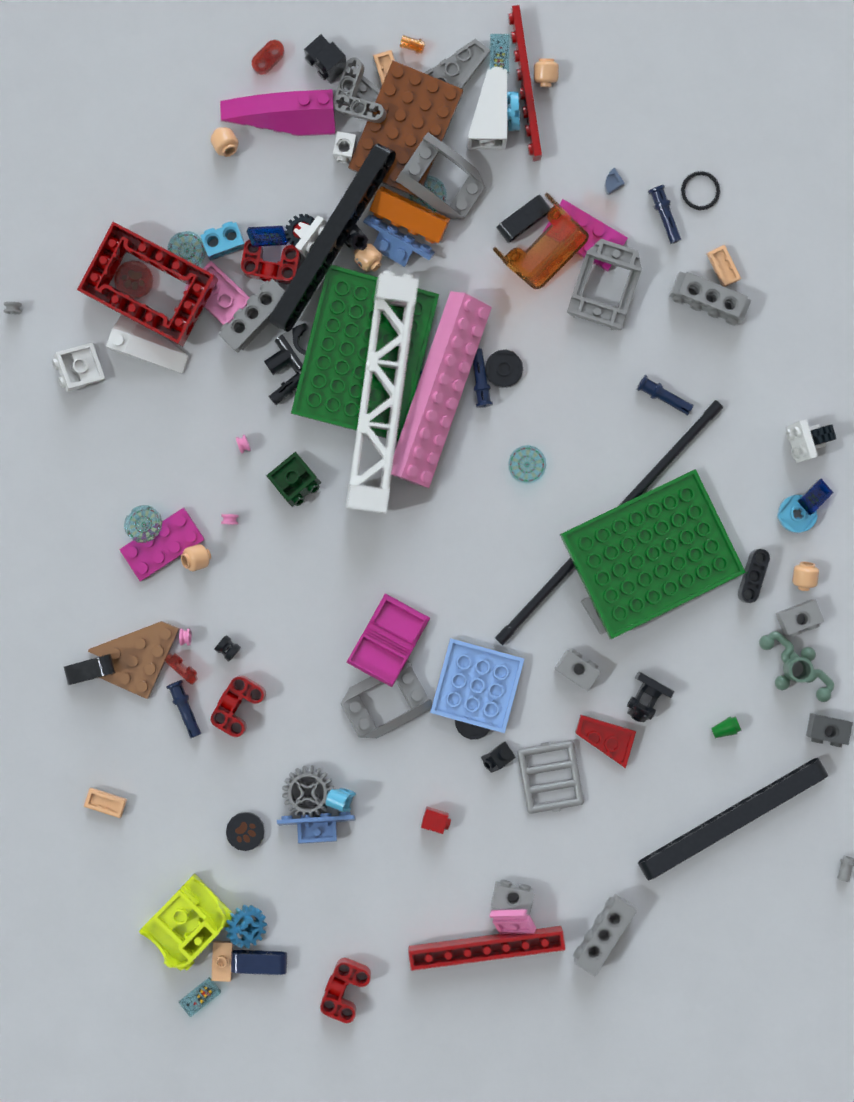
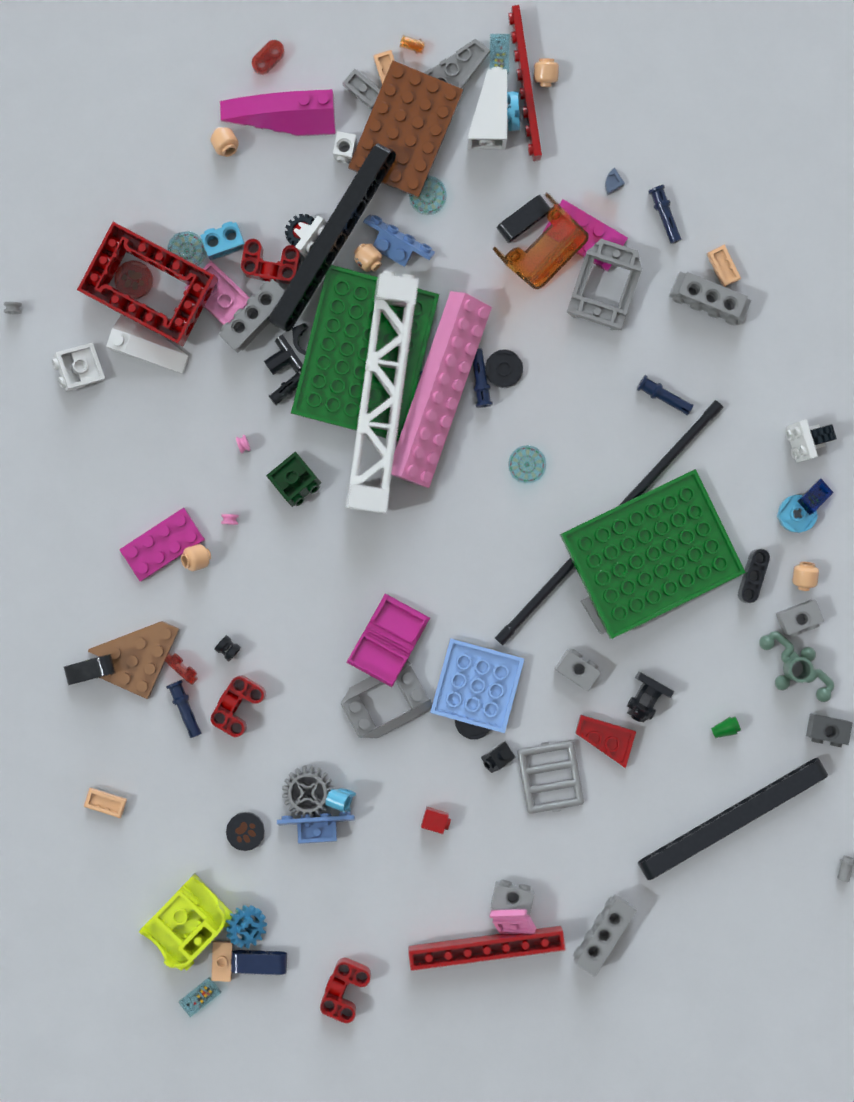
clear light blue tile [124,505,162,543] -> none
bright pink bush [179,628,191,646] -> none
clear blue tile [246,226,288,247] -> none
black brick [304,34,346,84] -> none
light grey beam [333,58,387,123] -> none
black piece [345,225,368,250] -> none
orange brick [369,186,451,244] -> none
light grey wedge [396,132,485,219] -> none
black piece [681,171,720,210] -> none

